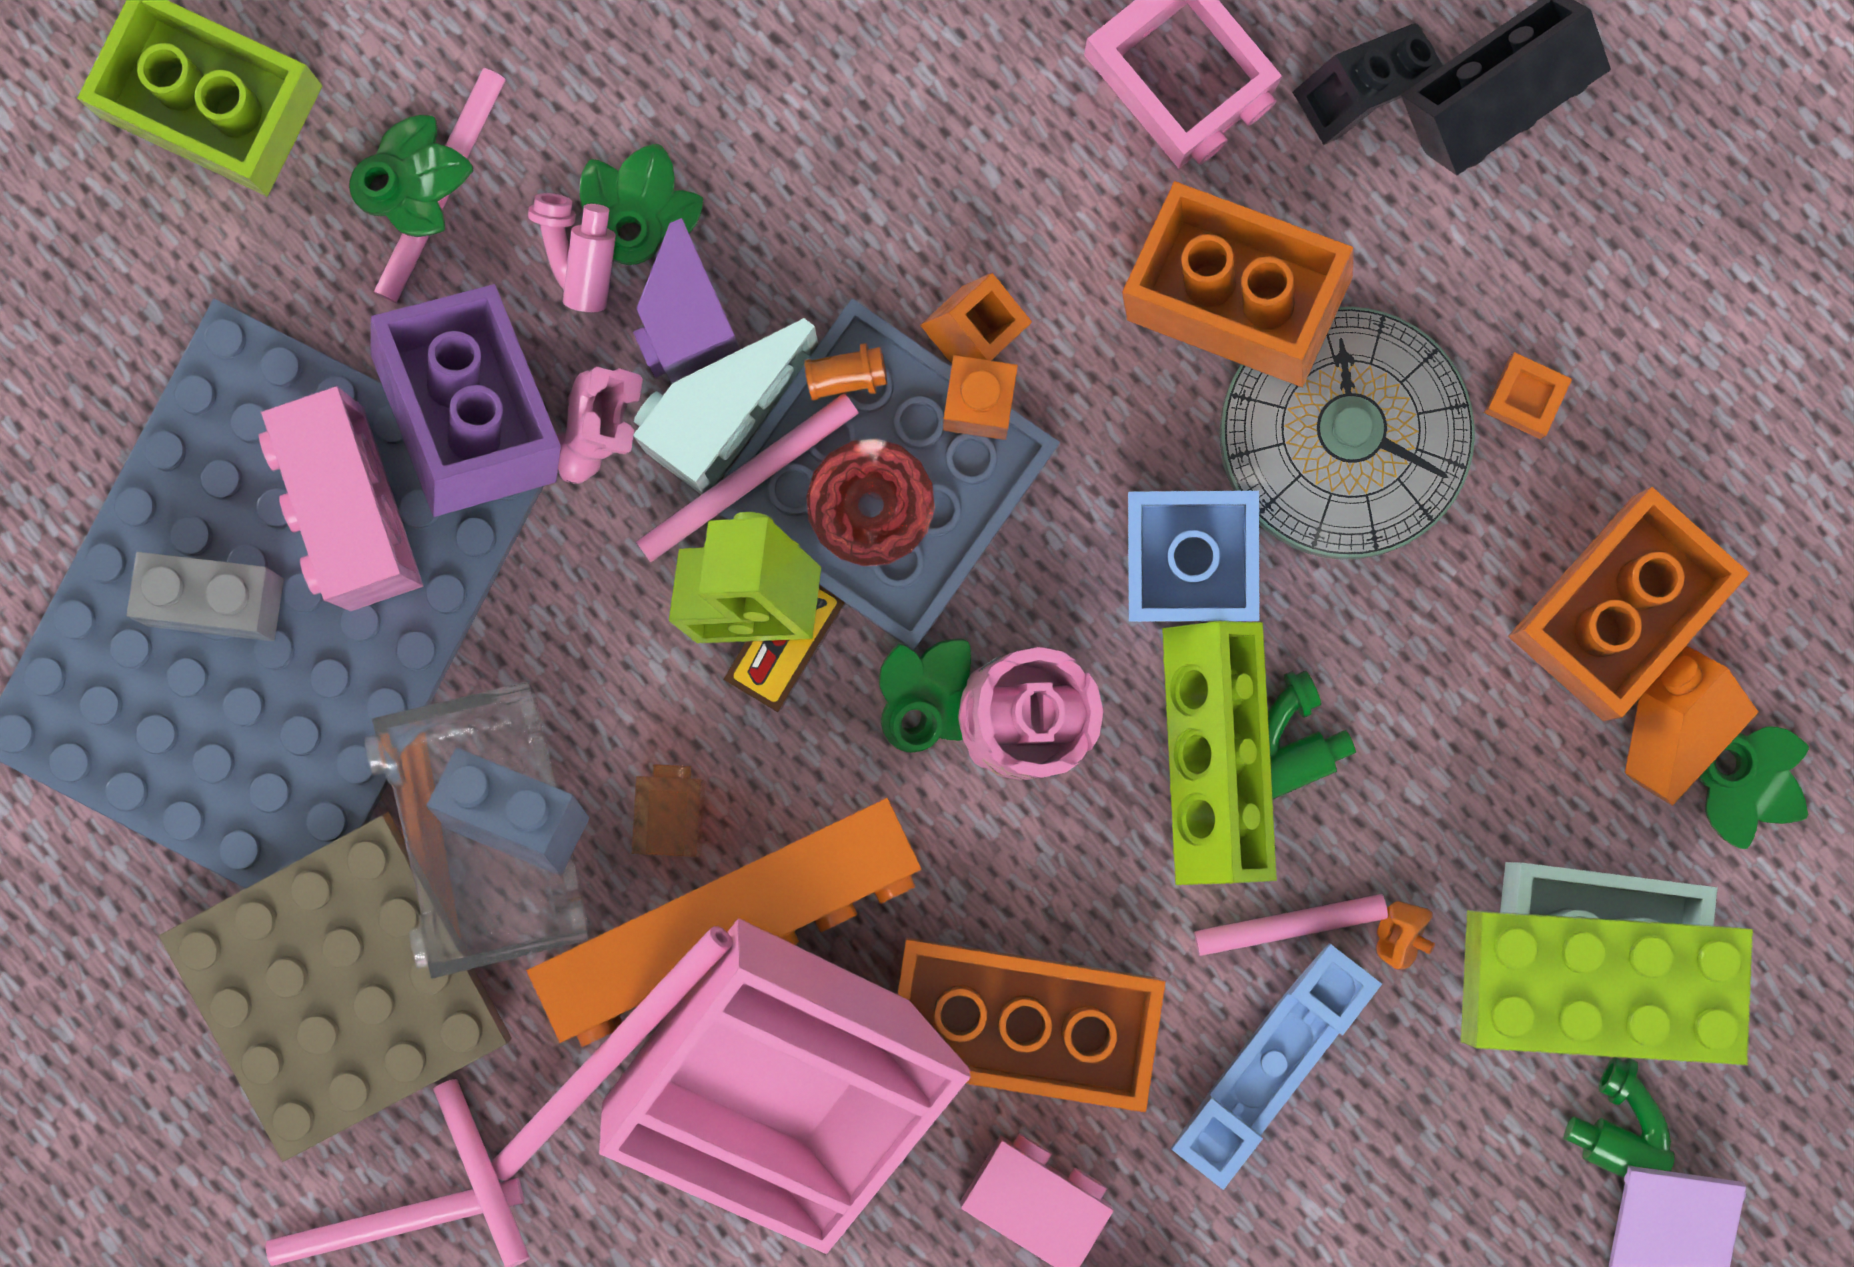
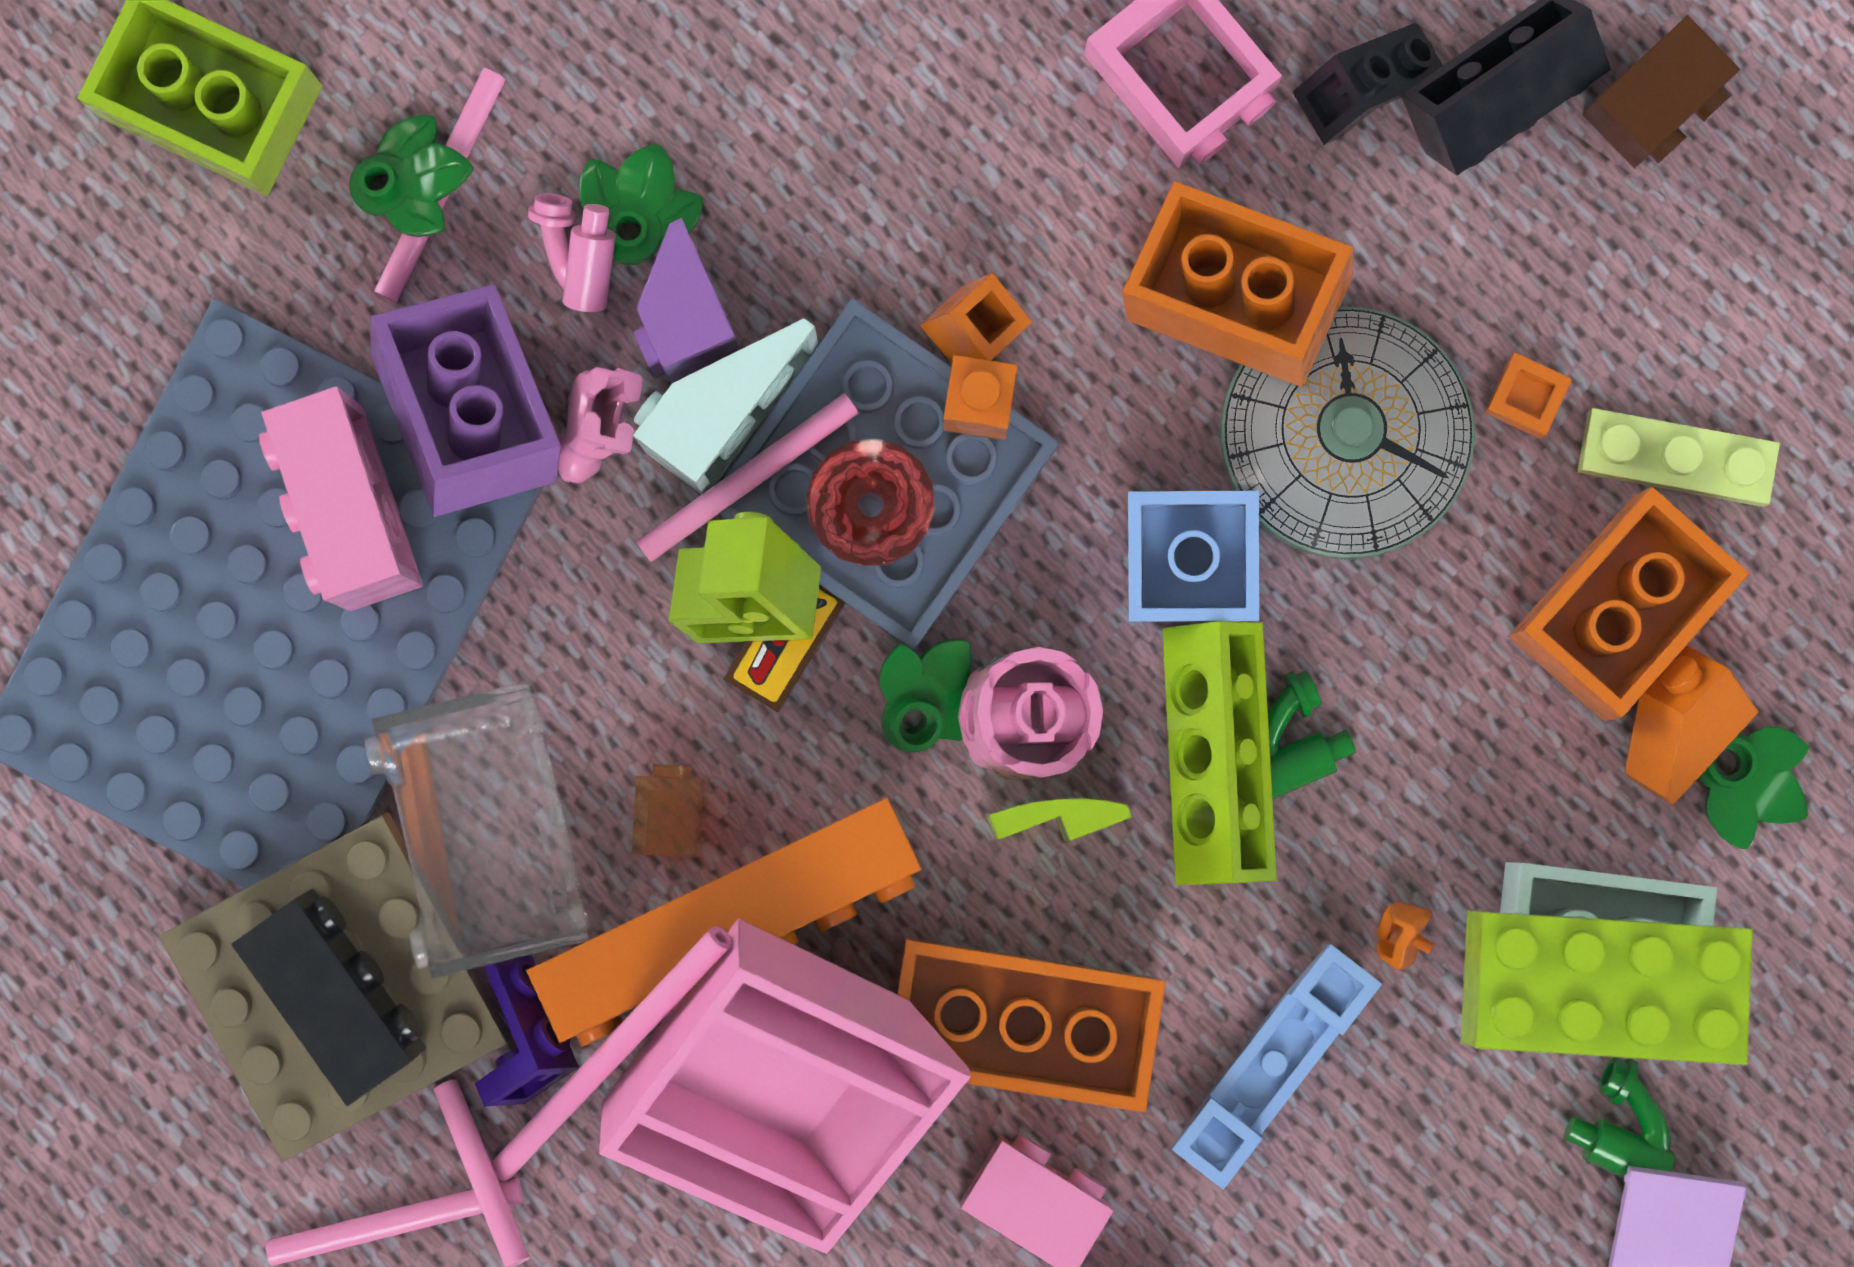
light grey brick [126,552,284,642] -> none
sand blue brick [426,747,590,876] -> none
orange pin [804,343,888,401] -> none
bright pink bar [1194,894,1388,956] -> none
none -> black brick [231,888,427,1107]
none -> dark purple bracket [474,954,579,1107]
none -> lime slope [986,798,1132,841]
none -> yellowish green plate [1577,408,1780,507]
none -> reddish brown brick [1583,15,1741,169]

